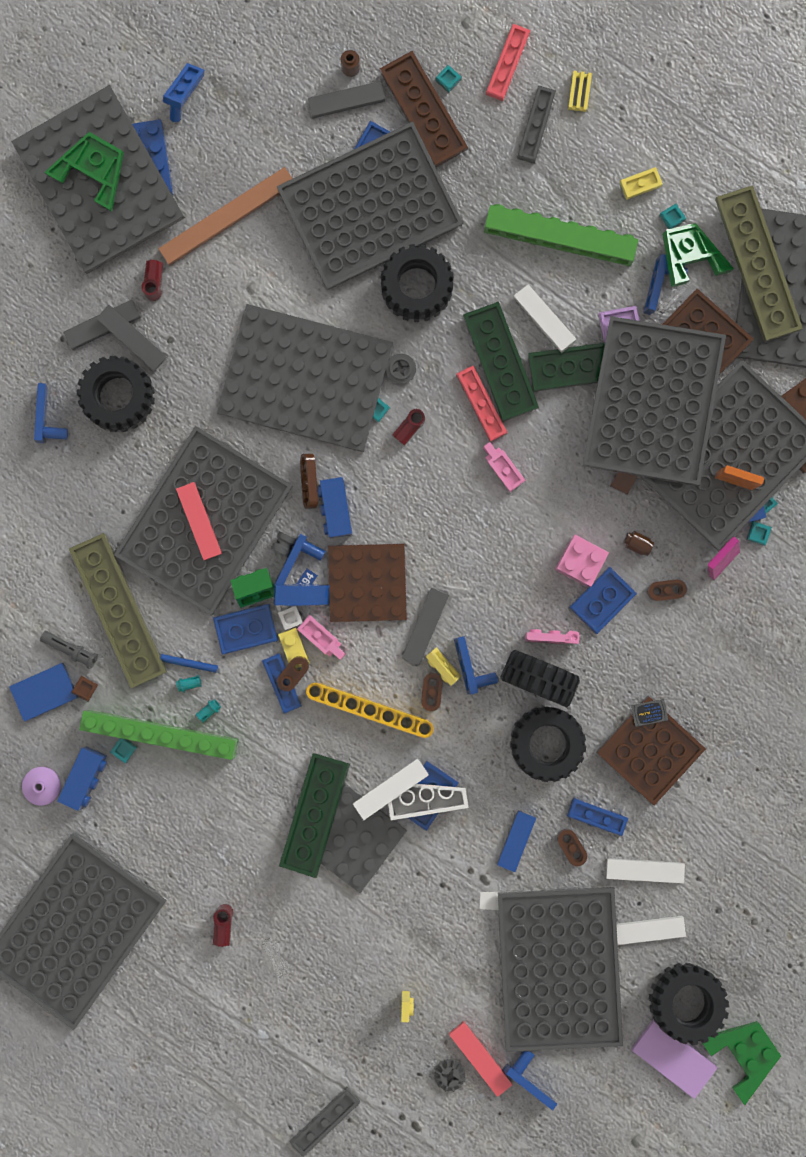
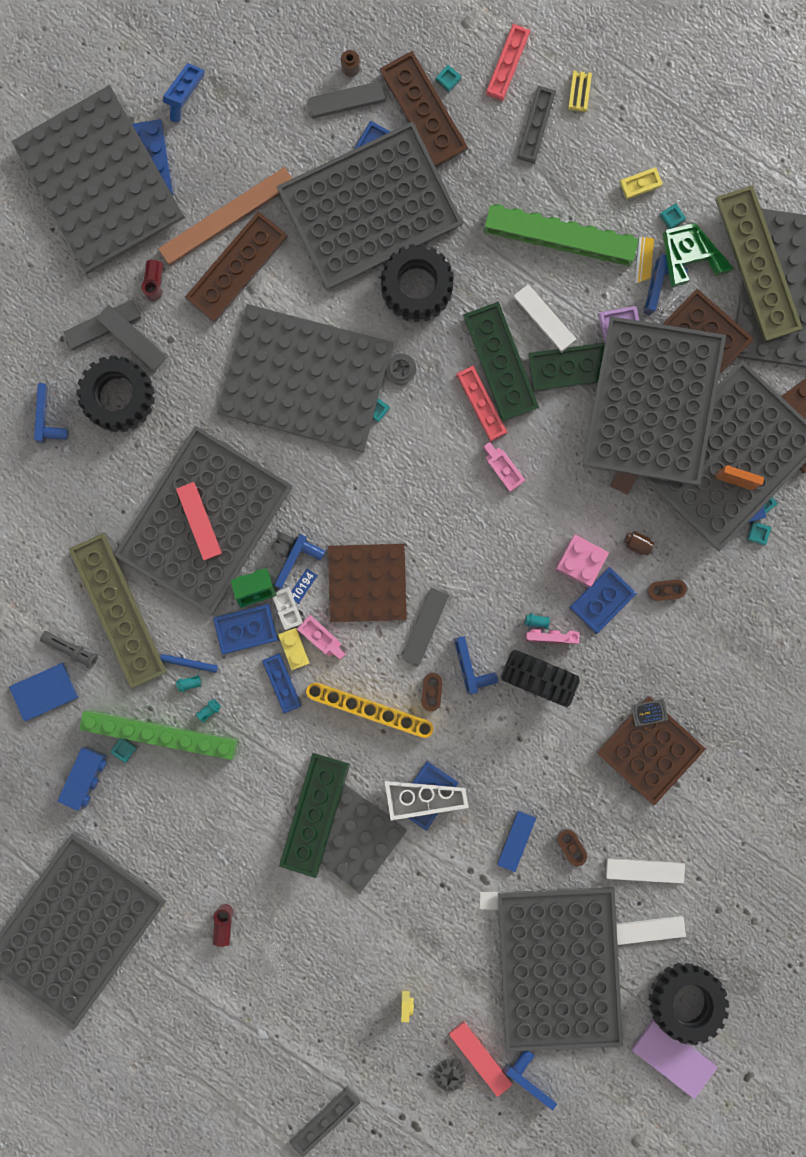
lavender dish [22,767,61,806] -> none
green wing [44,132,124,212] -> none
reddish brown tile [71,676,98,702] -> none
blue slope [273,584,330,606] -> none
reddish brown plate [277,656,309,691] -> none
reddish brown beam [300,454,318,509] -> none
blue brick [317,477,353,539] -> none
white tile [353,759,429,820] -> none
dark red piece [392,409,425,446] -> none
light yellow plate [426,647,461,686] -> none
black tyre [510,706,586,782] -> none
blue tile [567,798,628,836] -> none
green wing [702,1021,781,1106] -> none
dark pink tile [708,537,740,580] -> none
none -> reddish brown plate [185,211,288,323]
none -> teal pin [525,613,550,629]
none -> yellow sticker [635,237,654,283]

